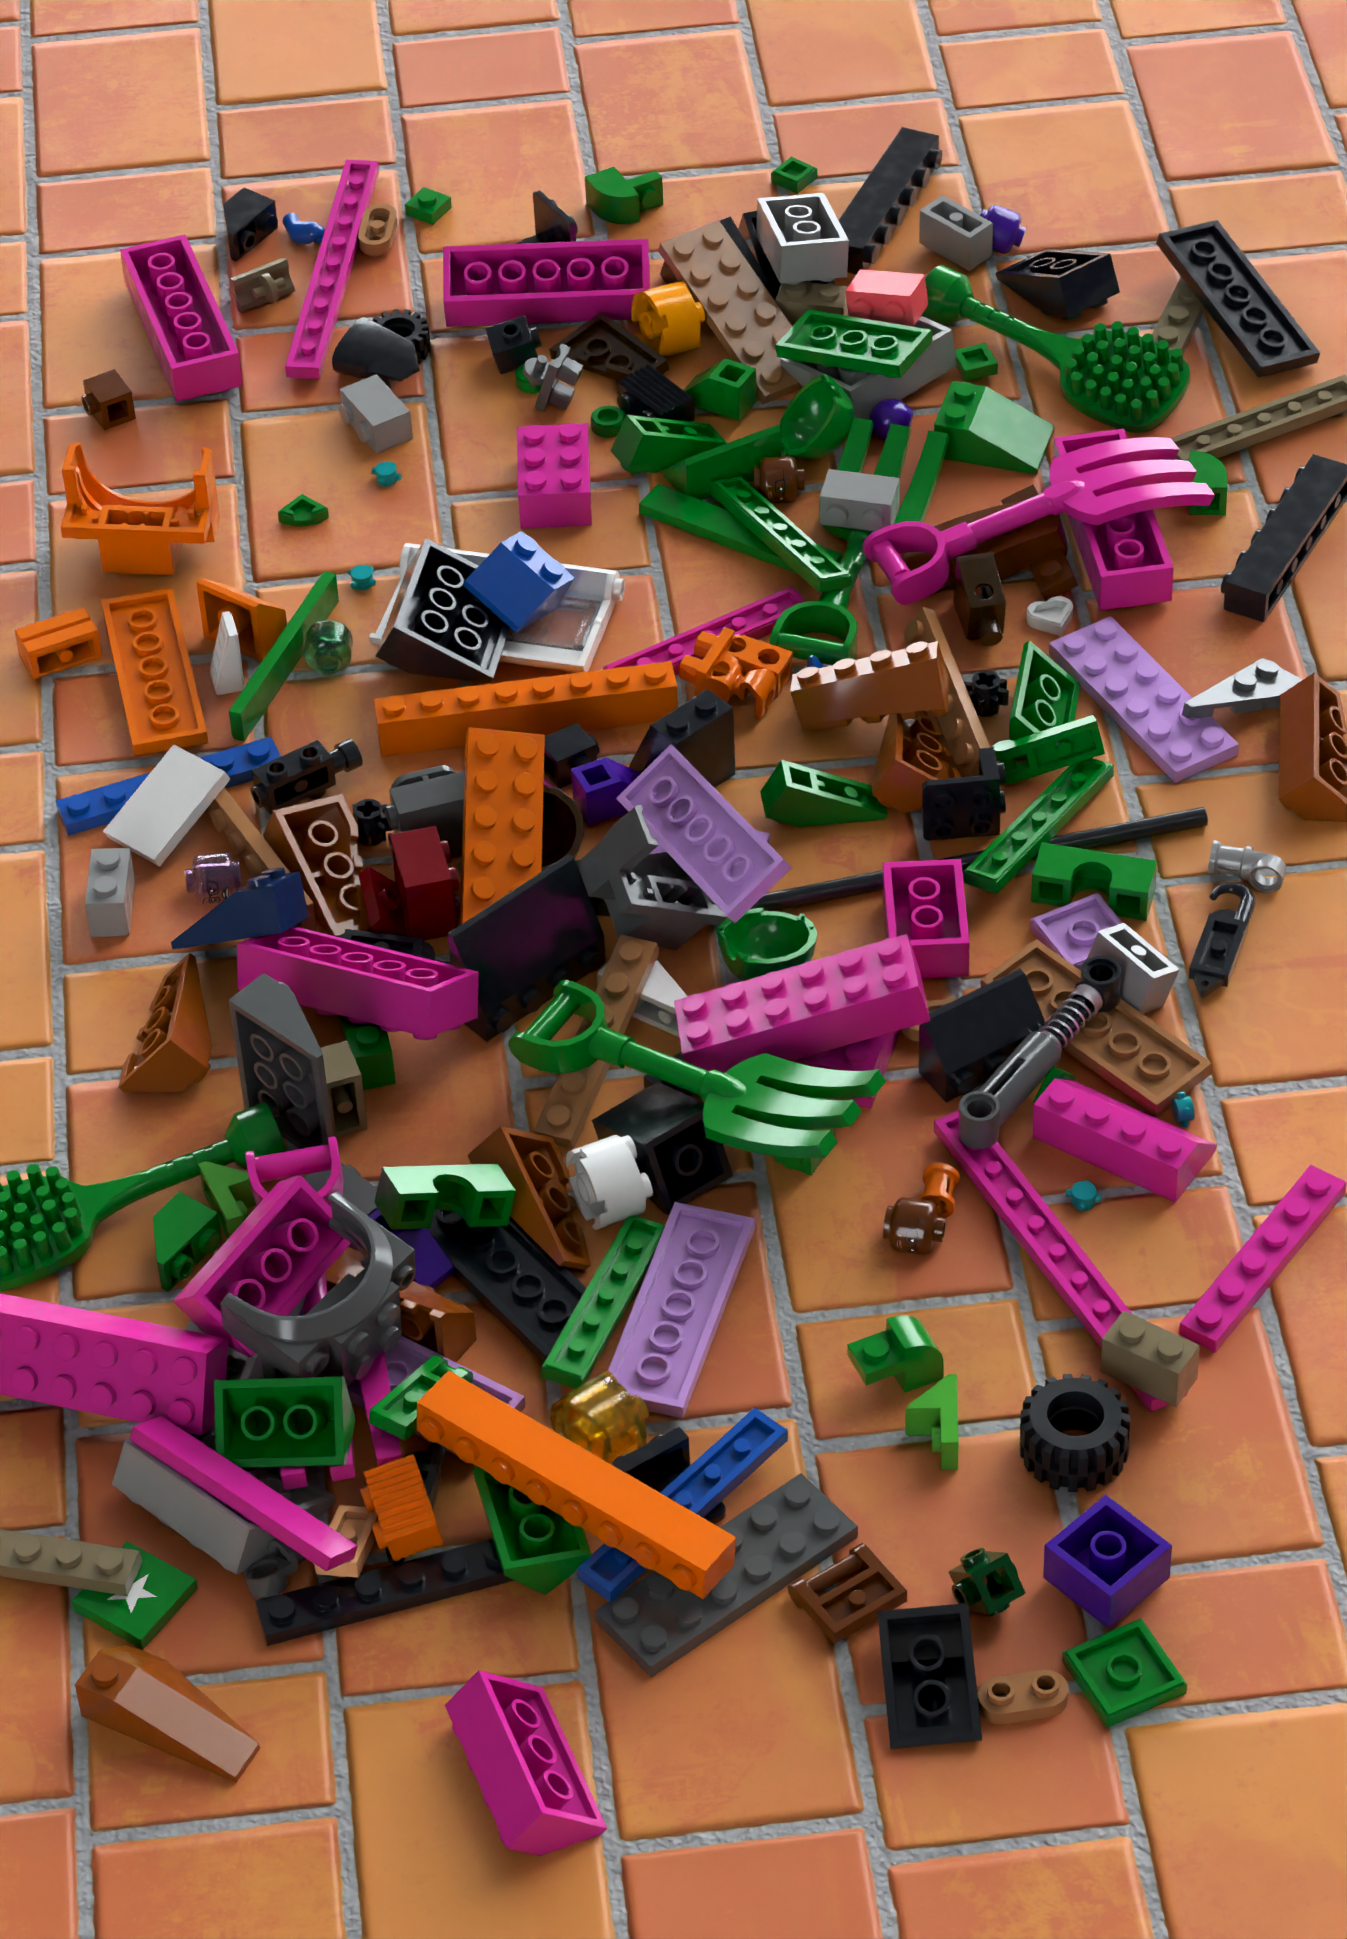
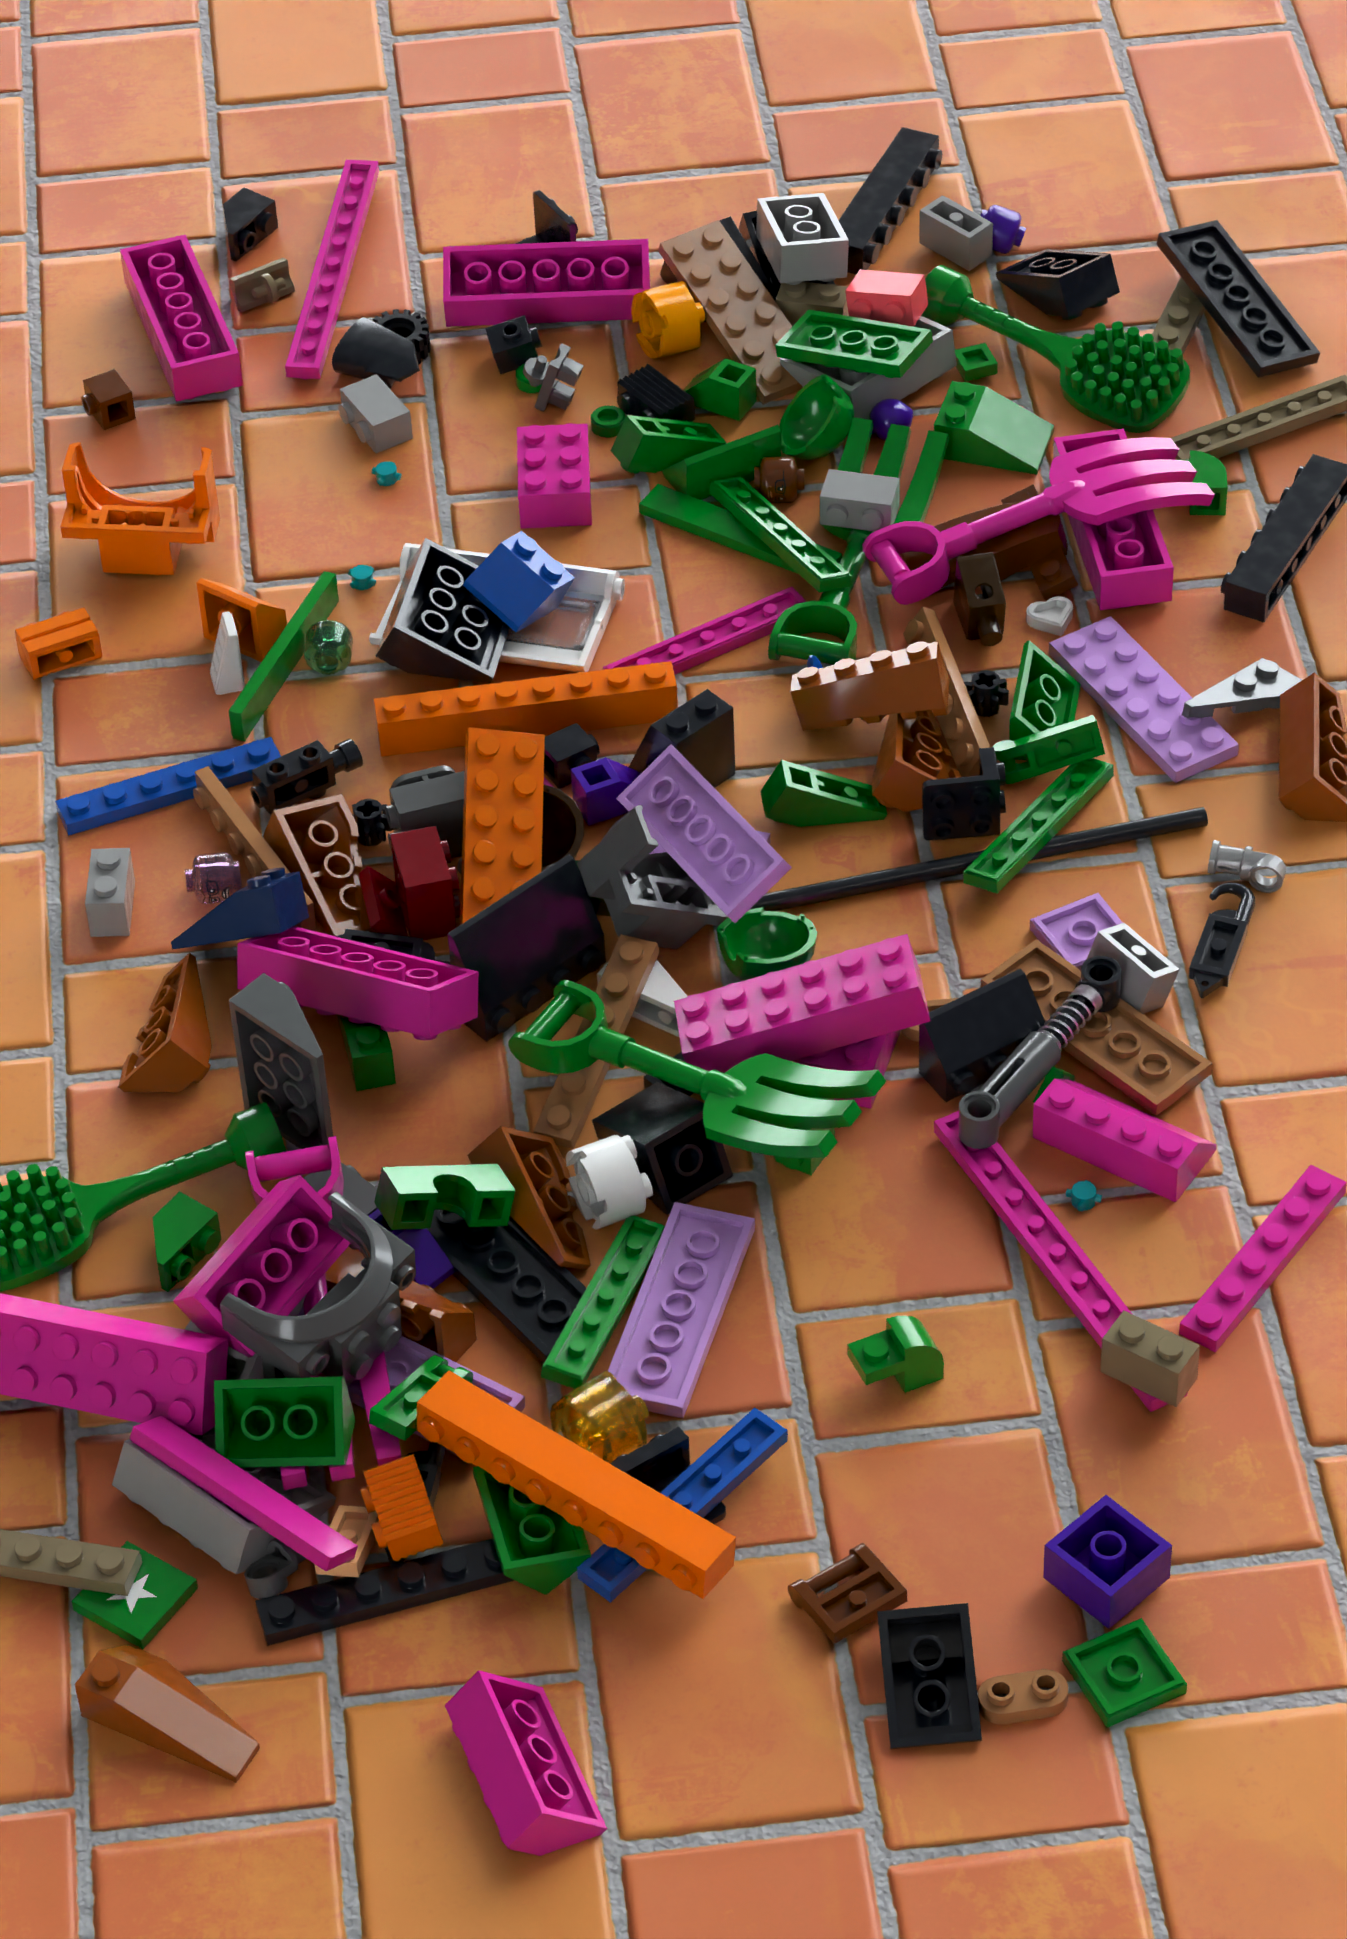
orange plate [101,588,208,756] -> none
white tile [103,744,230,867] -> none
bright green slope [198,1161,256,1240] -> none
green tile [278,494,329,527] -> none
blue arm [282,213,325,244] -> none
dark tan brick [320,1041,368,1138] -> none
medium nougat plate [358,204,397,257] -> none
green plate [405,187,452,225] -> none
dark brown wing [549,312,669,381] -> none
green brick [585,167,663,224] -> none
dark grey plate [595,1473,858,1678] -> none
orange hips [679,627,793,720] -> none
green tile [771,157,818,194] -> none
dark pink brick [883,859,970,978] -> none
reddish brown head [883,1197,946,1255] -> none
bright green slope [905,1374,959,1470] -> none
orange bush [919,1163,960,1218] -> none
dark green brick [948,1548,1026,1617] -> none
black tyre [1020,1374,1130,1492] -> none
green arch [1031,842,1157,921] -> none
teal piece [1172,1092,1195,1127] -> none

